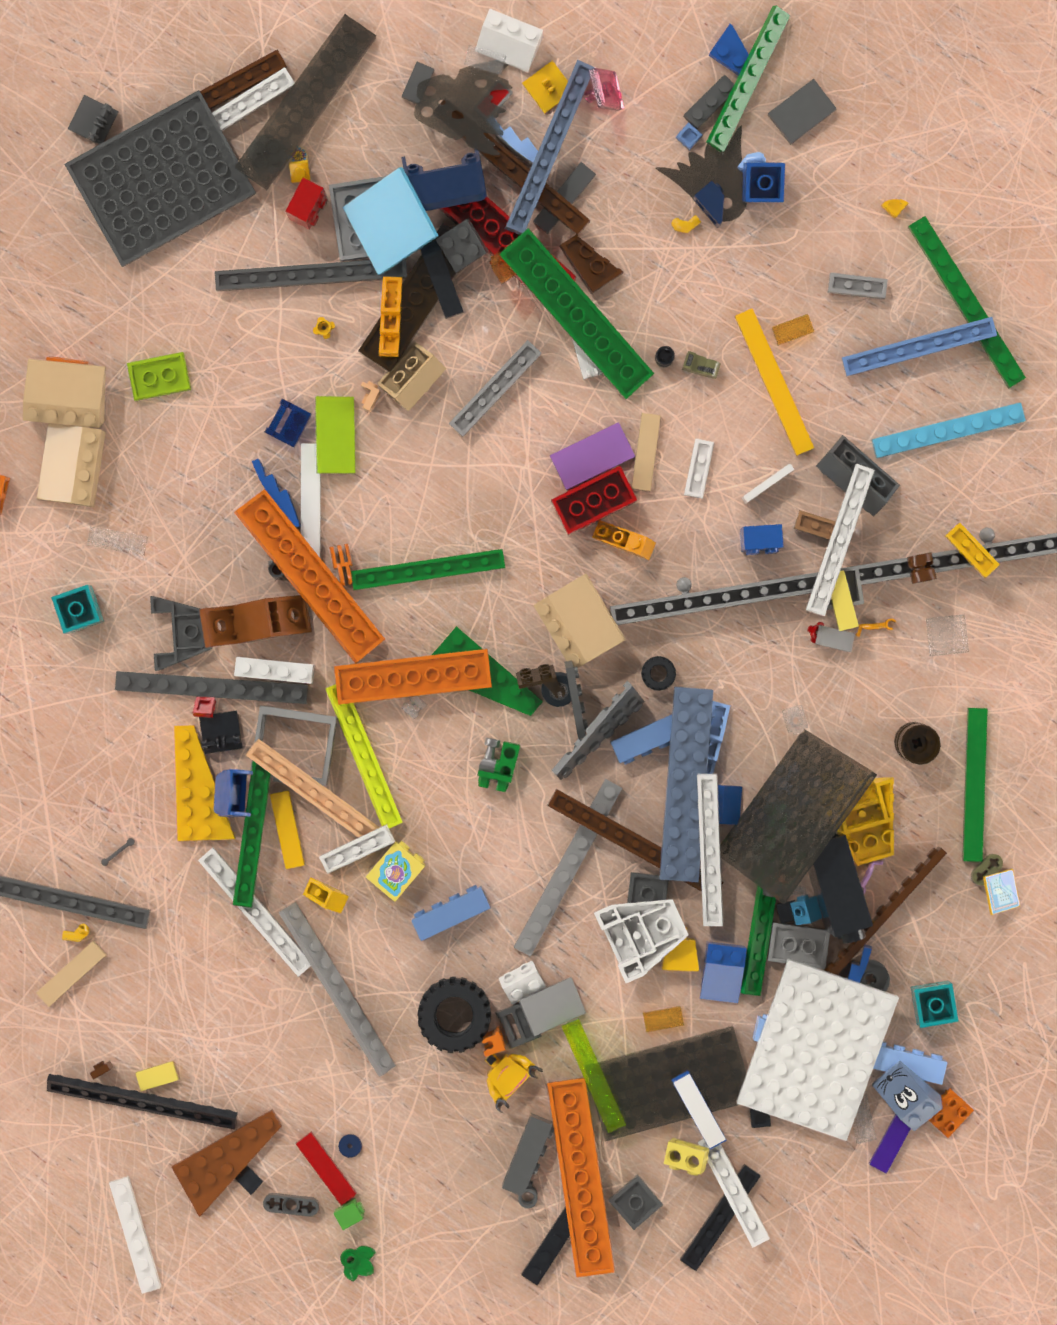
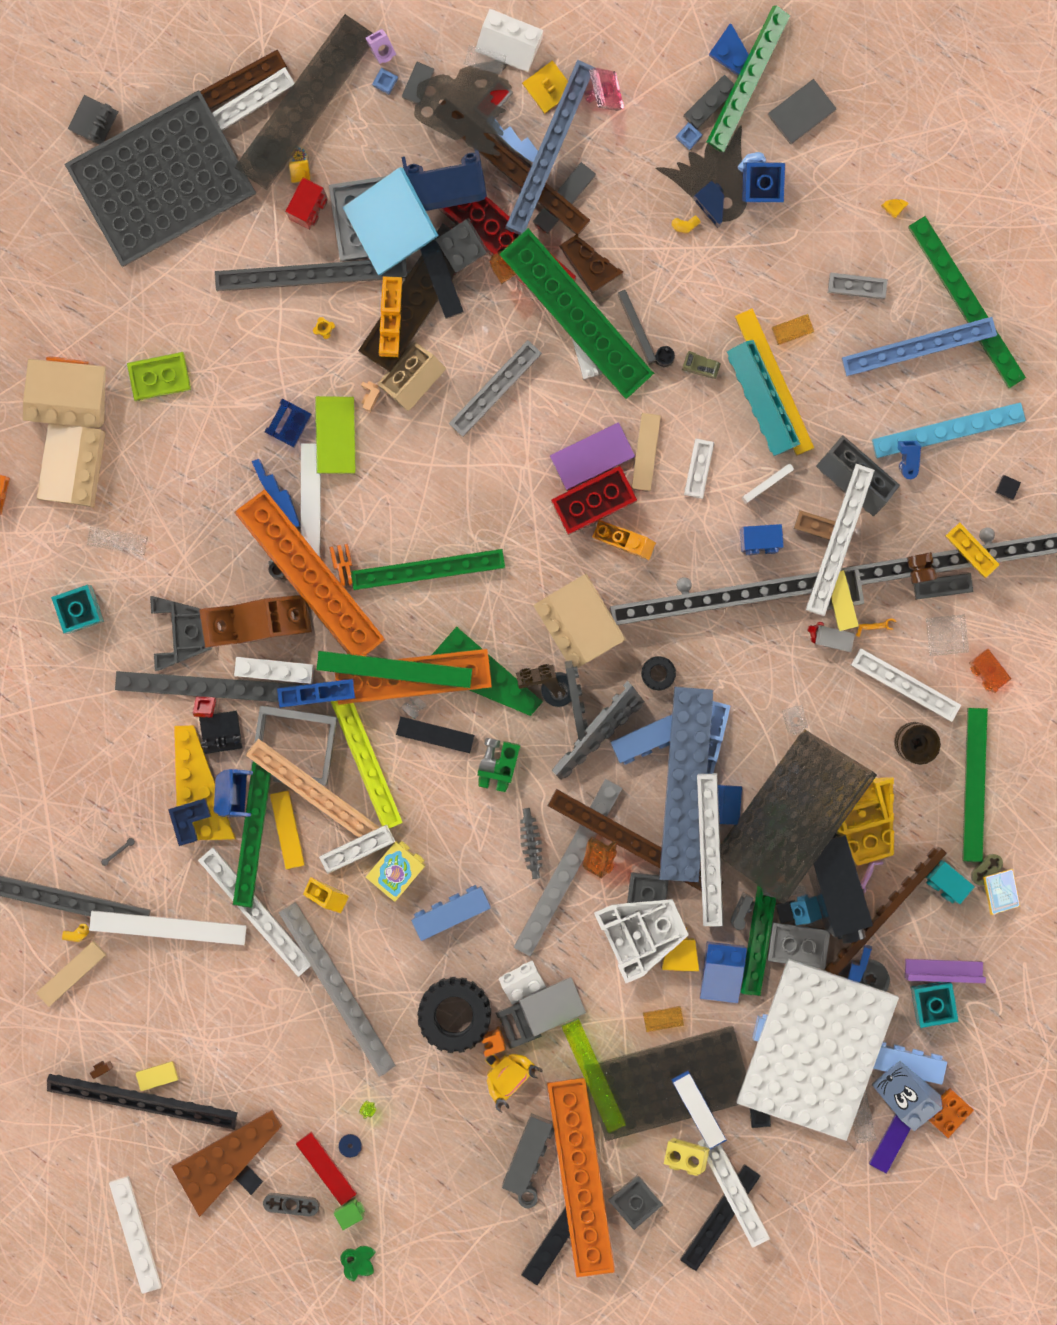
none -> white tile [89,911,246,945]
none -> dark blue plate [168,798,211,846]
none -> blue slope [277,679,355,708]
none -> green tile [316,651,473,688]
none -> clear neon green plate [359,1100,376,1119]
none -> lavender brick [365,29,396,64]
none -> medium blue tile [372,68,398,95]
none -> black tile [396,716,475,754]
none -> dark grey piece [520,808,542,879]
none -> clear orange bracket [582,837,617,879]
none -> dark grey tile [618,289,656,365]
none -> teal brick [726,340,800,456]
none -> dark grey plate [730,892,755,930]
none -> white plate [851,649,961,722]
none -> blue leg [897,441,921,480]
none -> medium lavender fence [905,959,986,983]
none -> dark grey tile [913,573,973,600]
none -> teal brick [925,860,975,904]
none -> clear orange bracket [969,649,1012,693]
none -> black tile [995,475,1021,500]

